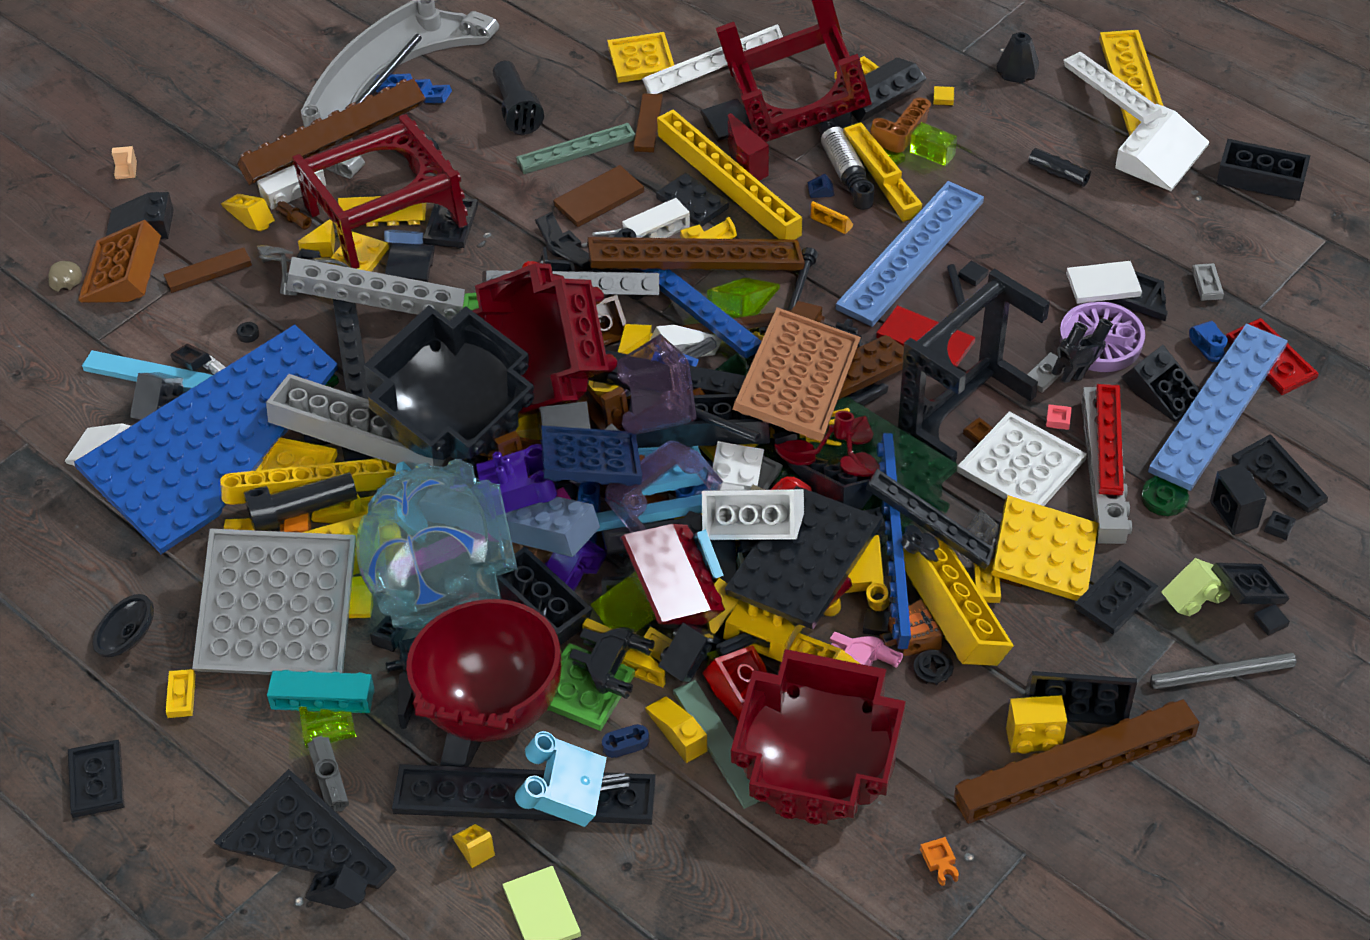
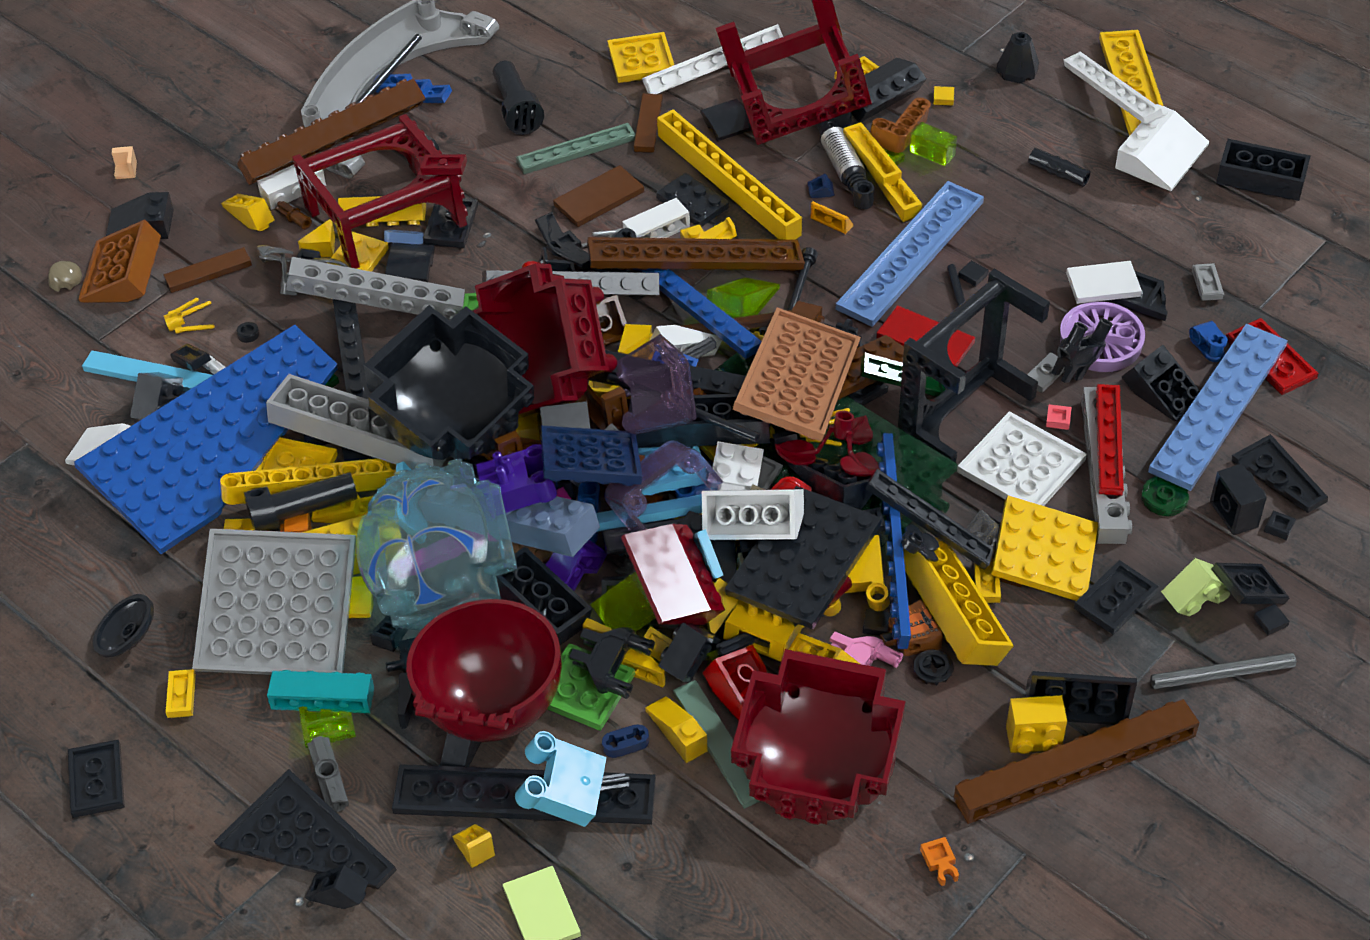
dark red slope [728,113,769,181] -> none
reddish brown tile [963,417,993,445] -> none
none -> yellow plant [163,298,215,334]
none -> dark red plate [420,154,467,175]
none -> dark green plate [860,353,945,397]

